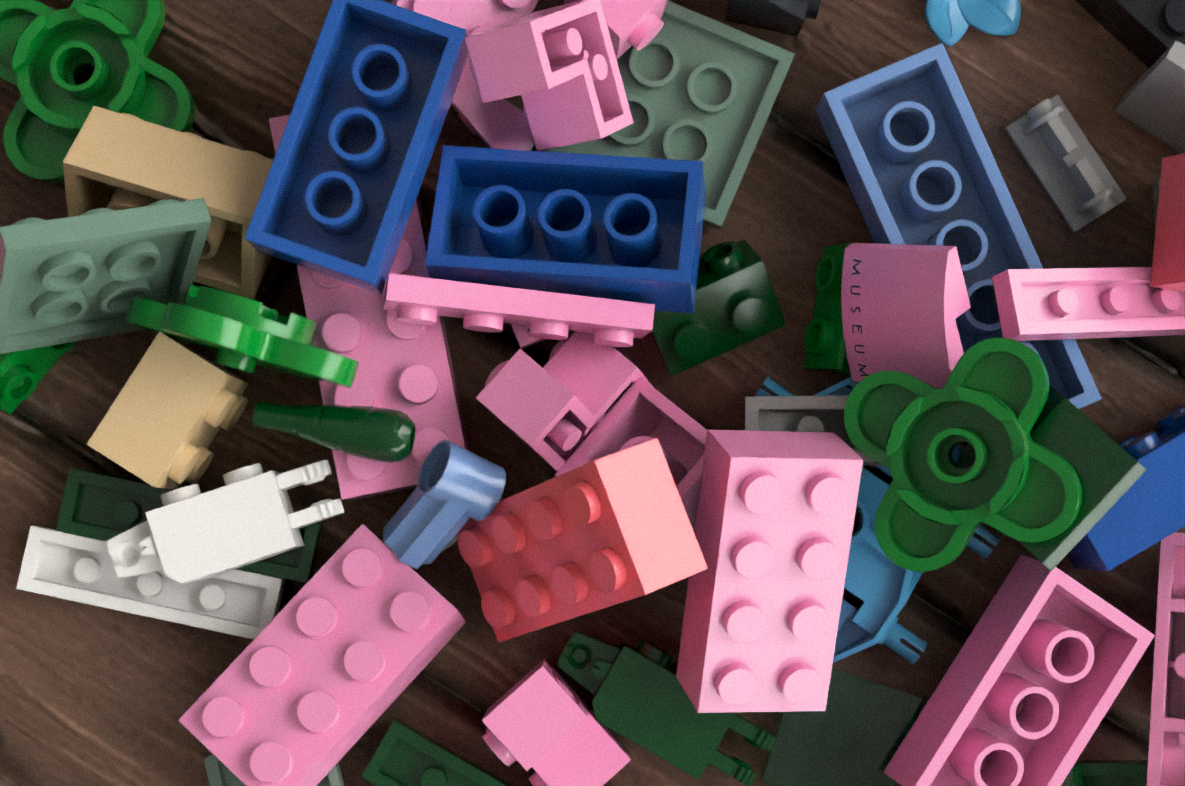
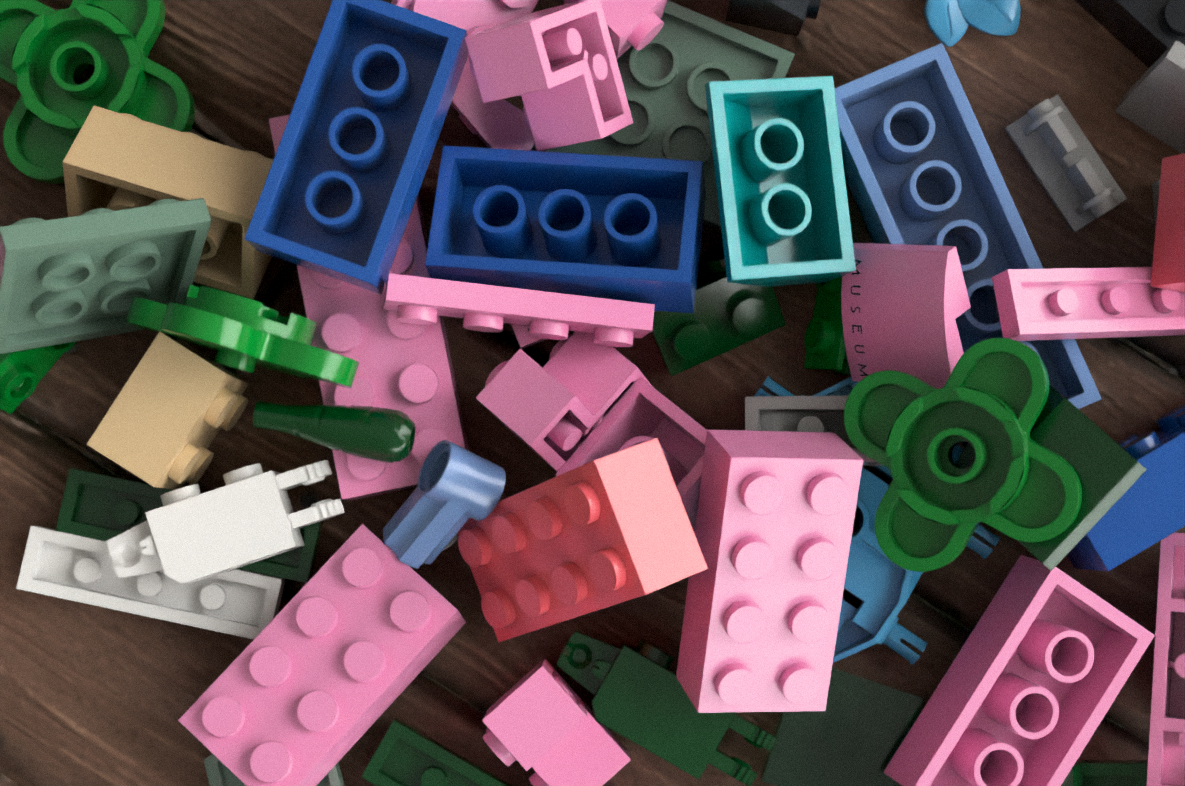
none -> teal slope [705,76,856,287]

